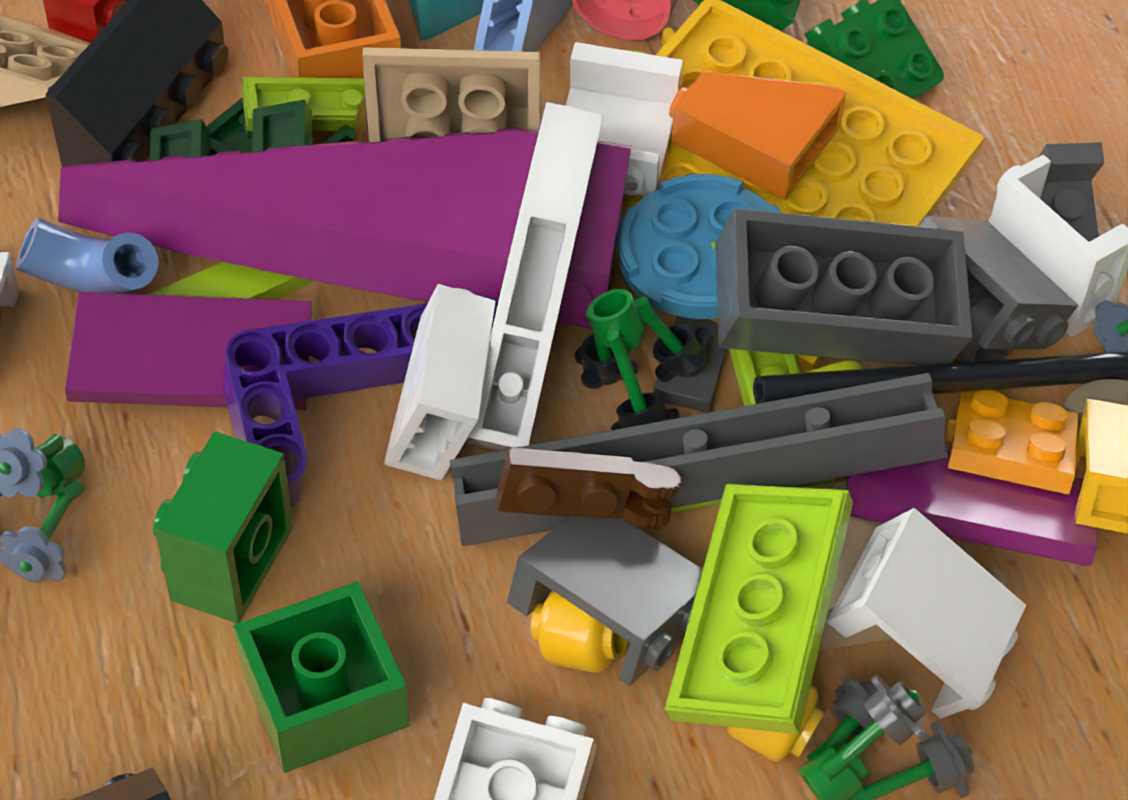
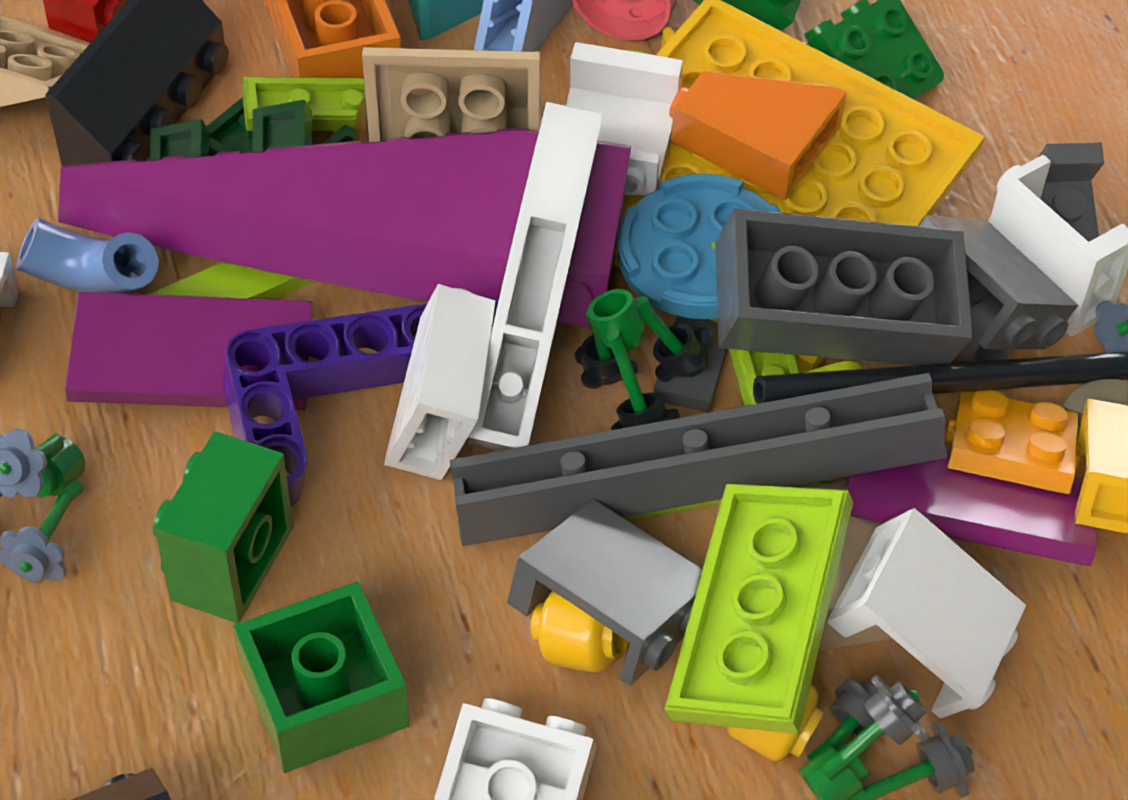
reddish brown hinge [496,447,682,529] -> none

